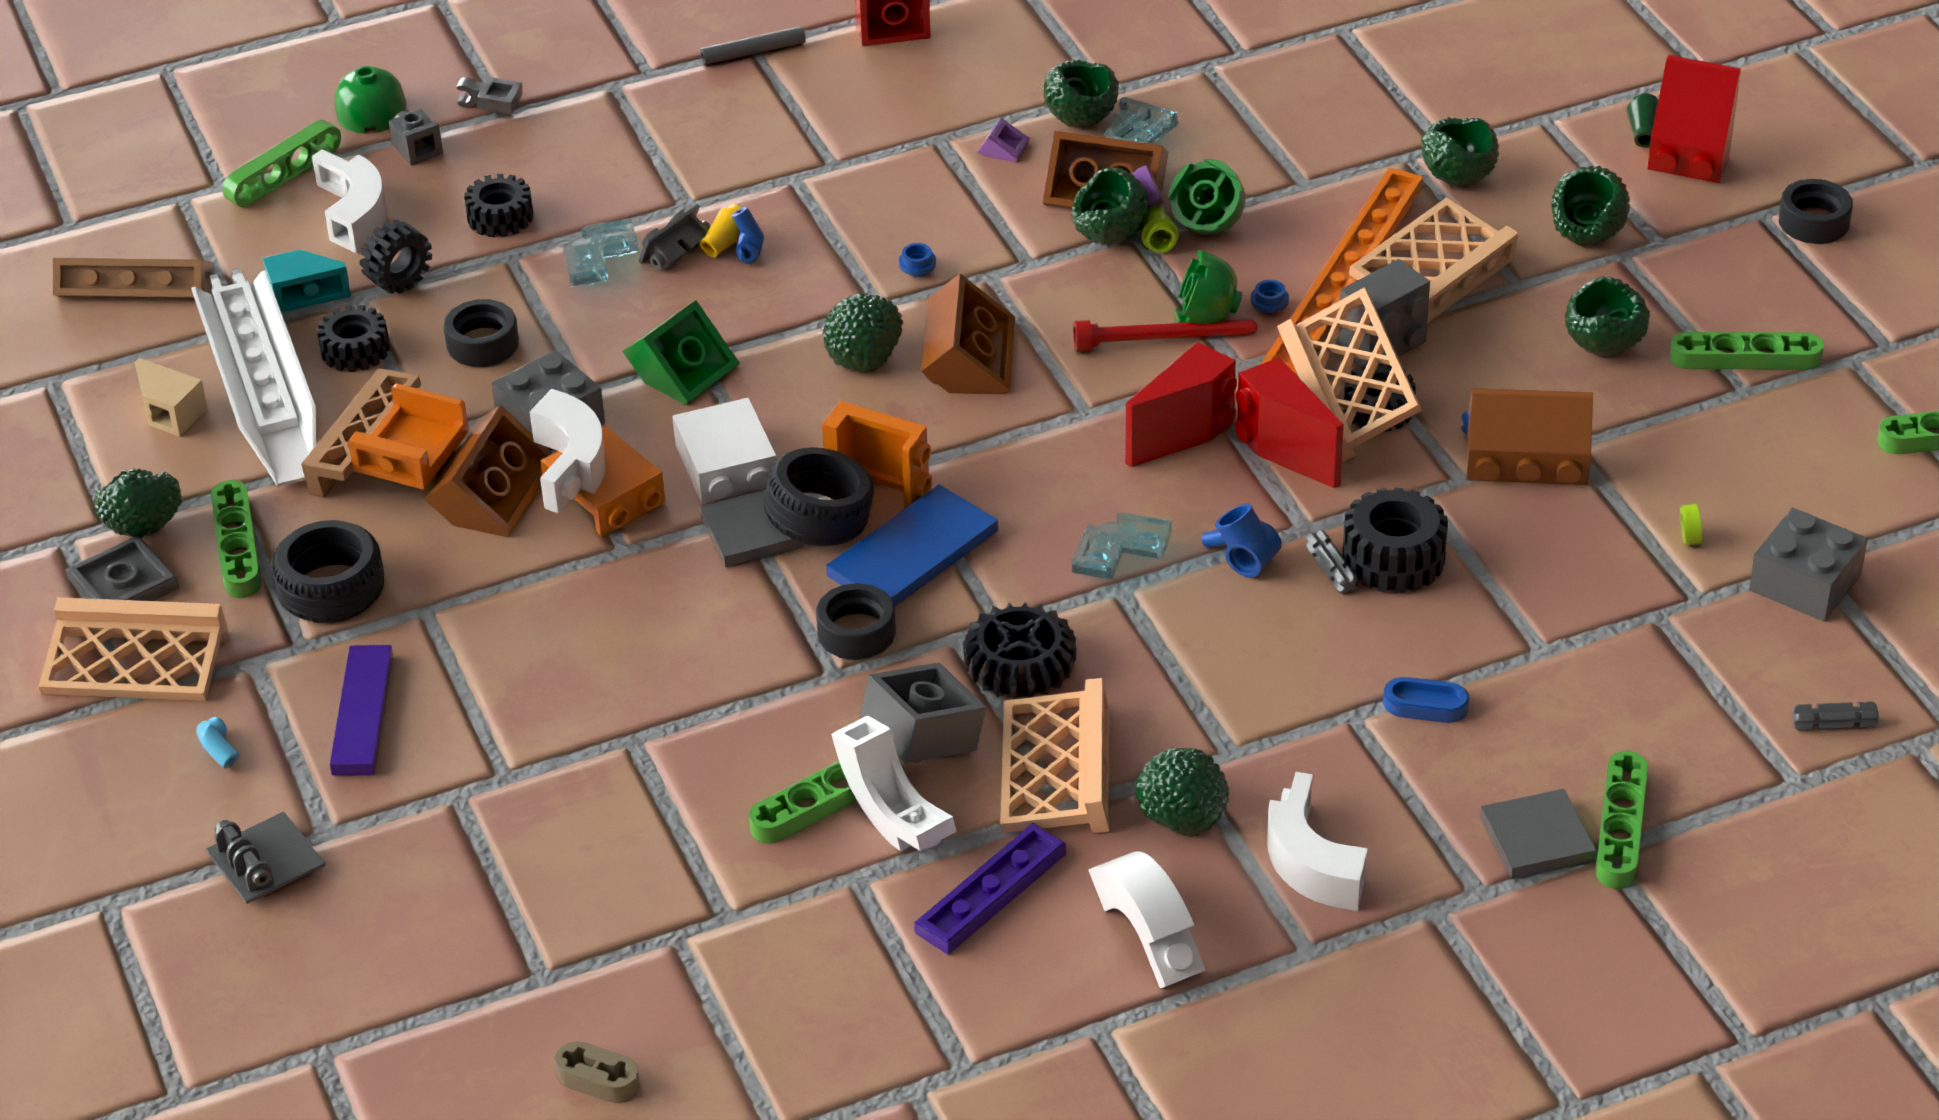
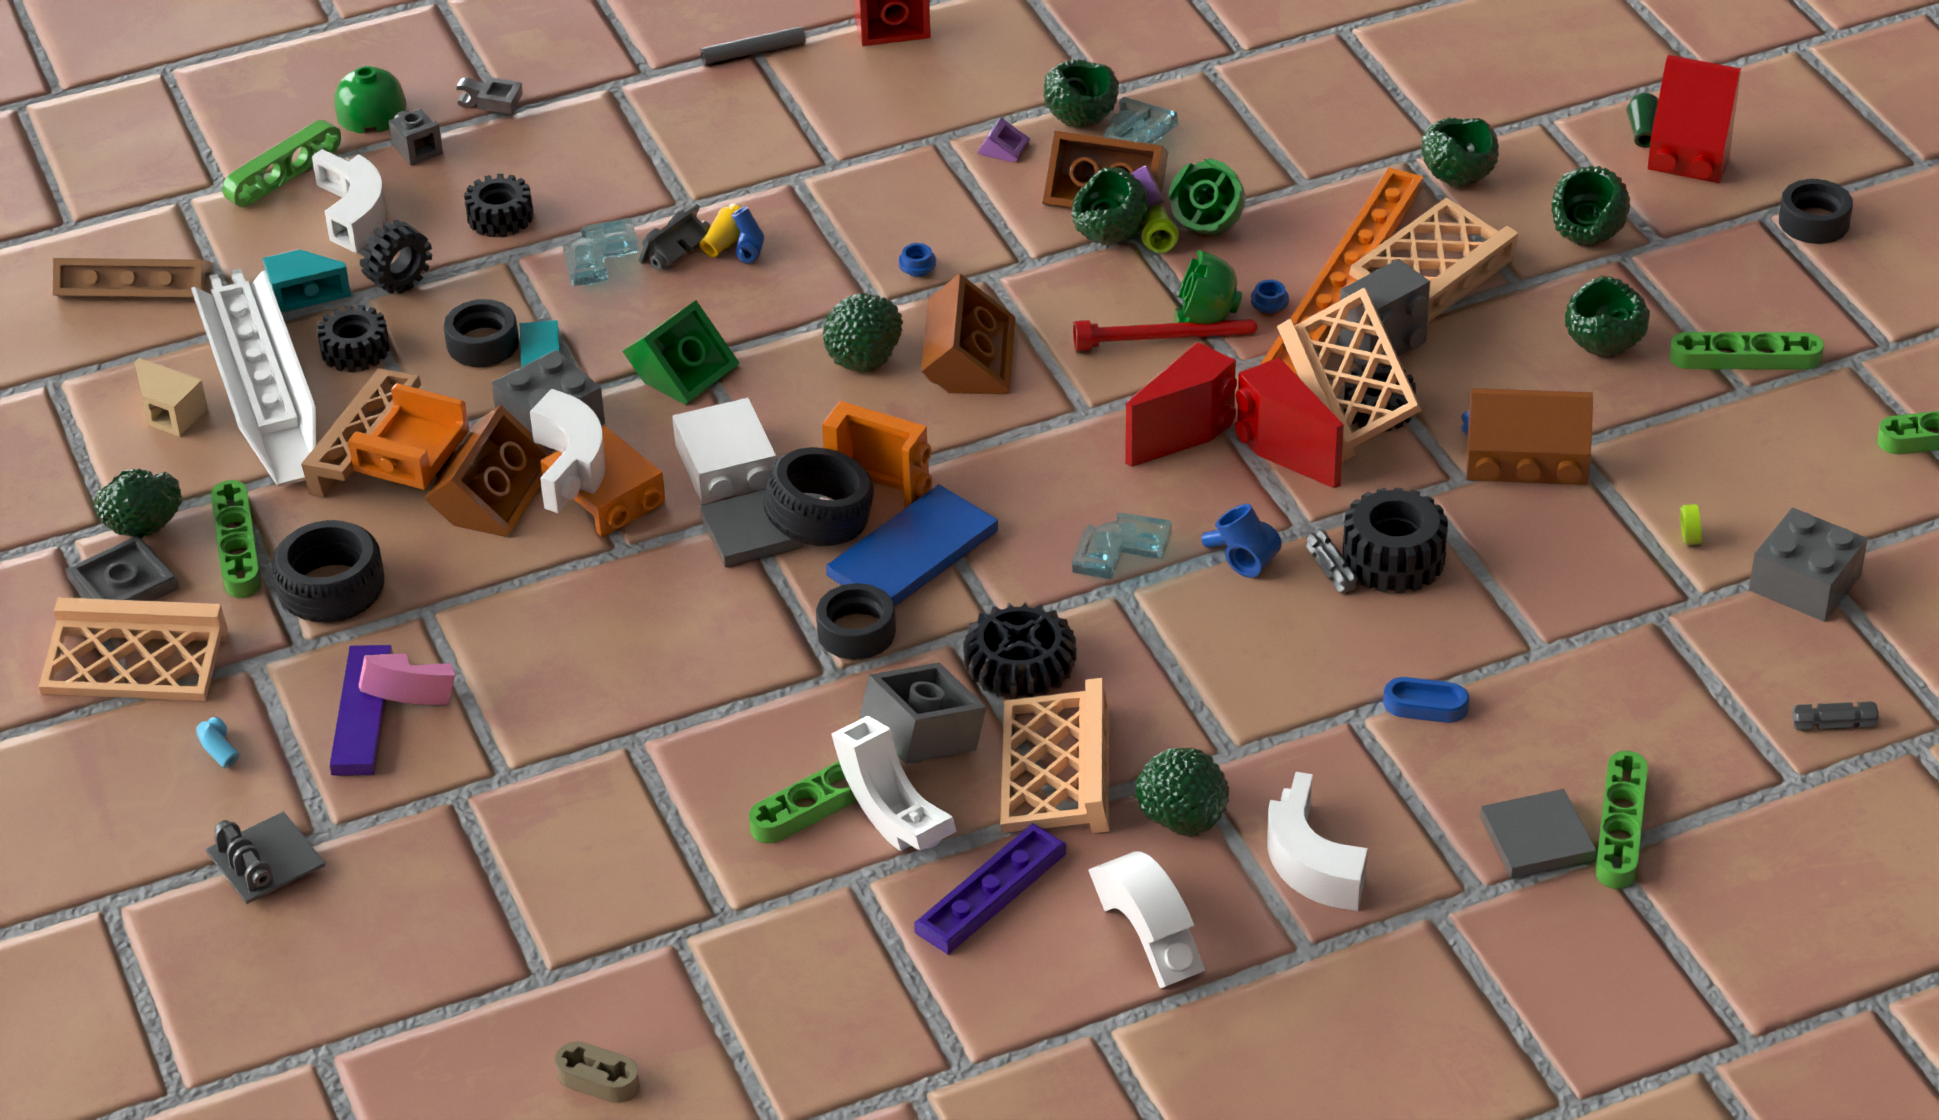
none -> bright pink slope [359,653,455,705]
none -> teal tile [519,320,560,367]

